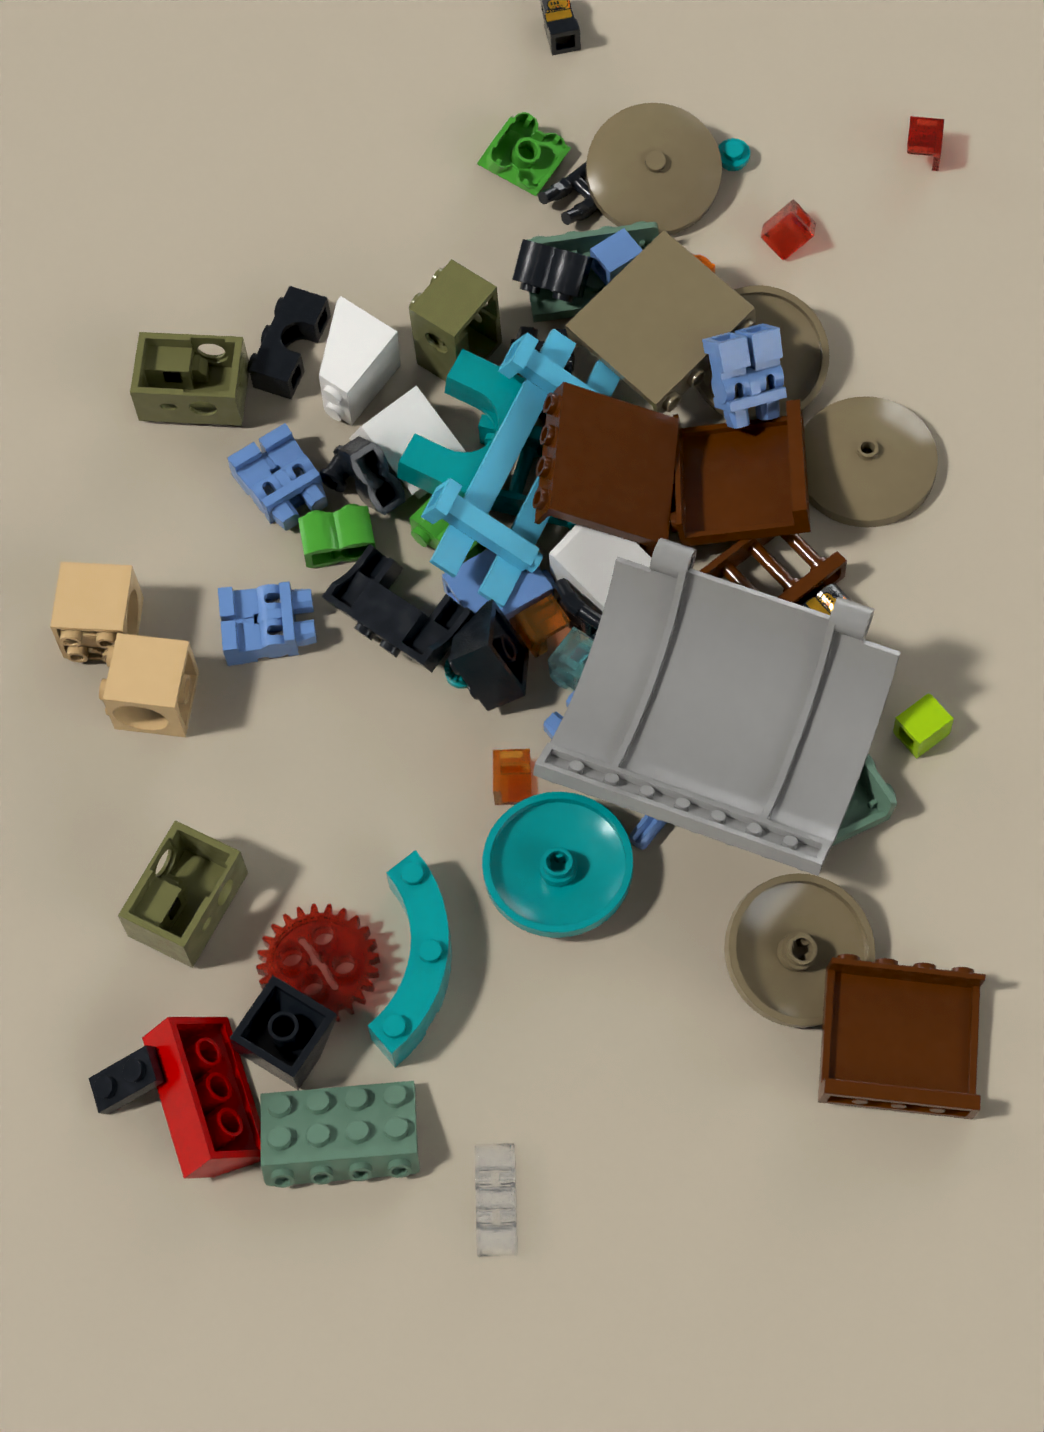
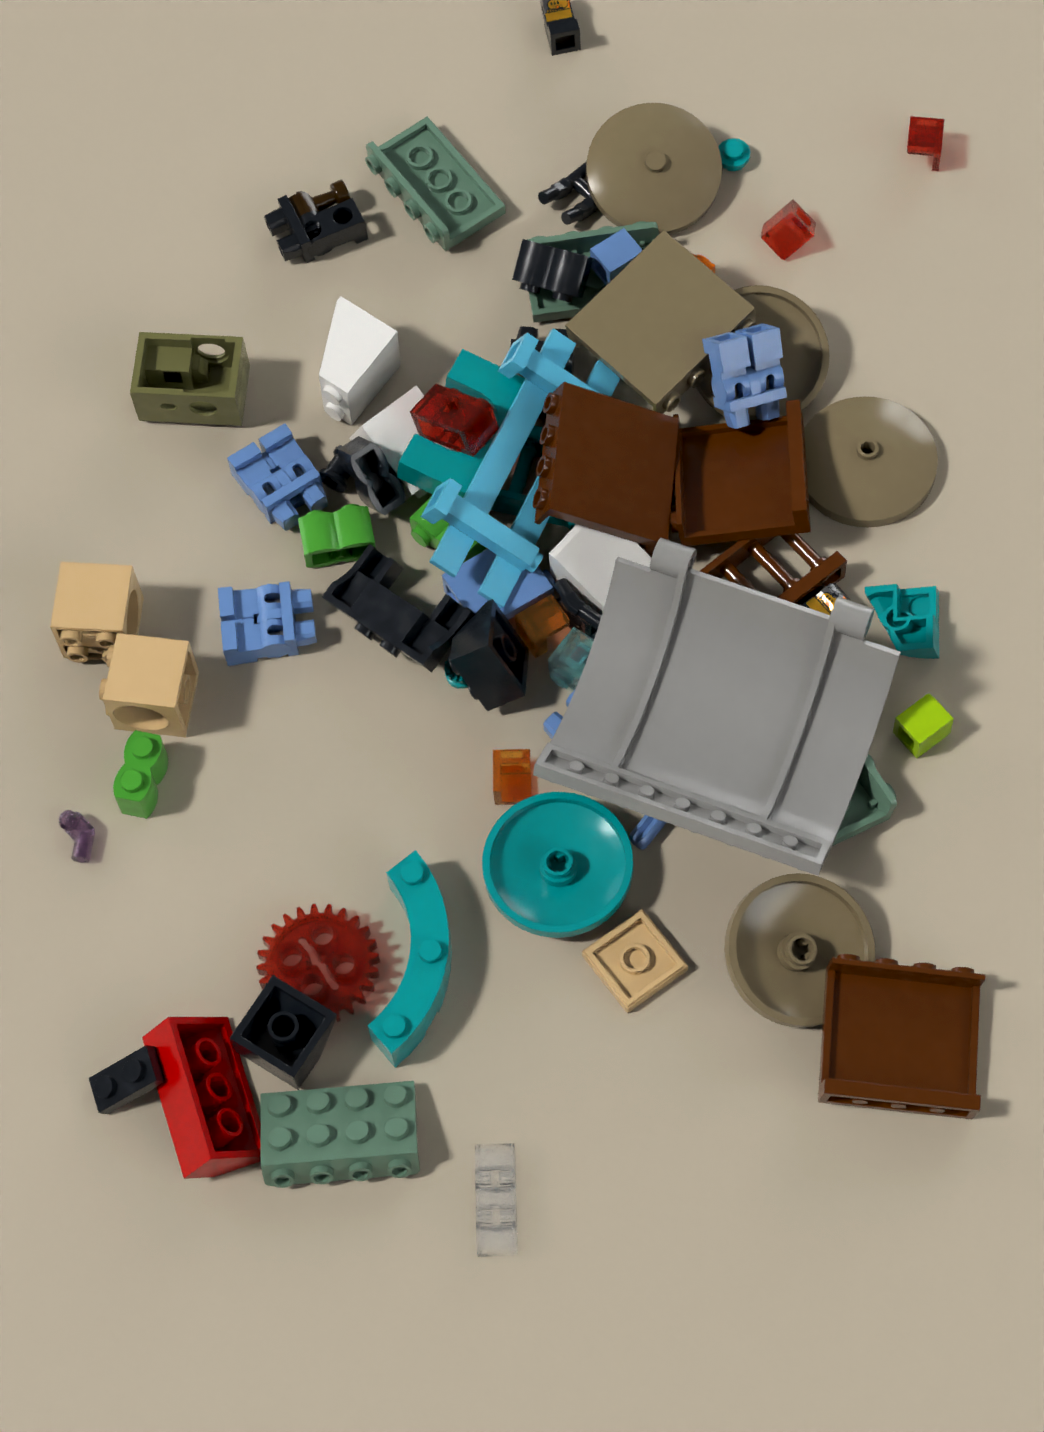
olive piece [118,820,248,968] -> none
black arch [247,286,331,400] -> none
olive piece [409,259,502,382] -> none
bright green slope [477,112,572,196] -> none
none -> clear purple arm [59,810,95,863]
none -> bright green brick [113,730,168,819]
none -> black hips [264,179,368,263]
none -> sand green bracket [365,116,506,252]
none -> clear red brick [410,384,499,457]
none -> tan tile [582,909,688,1013]
none -> teal slope [865,584,940,659]

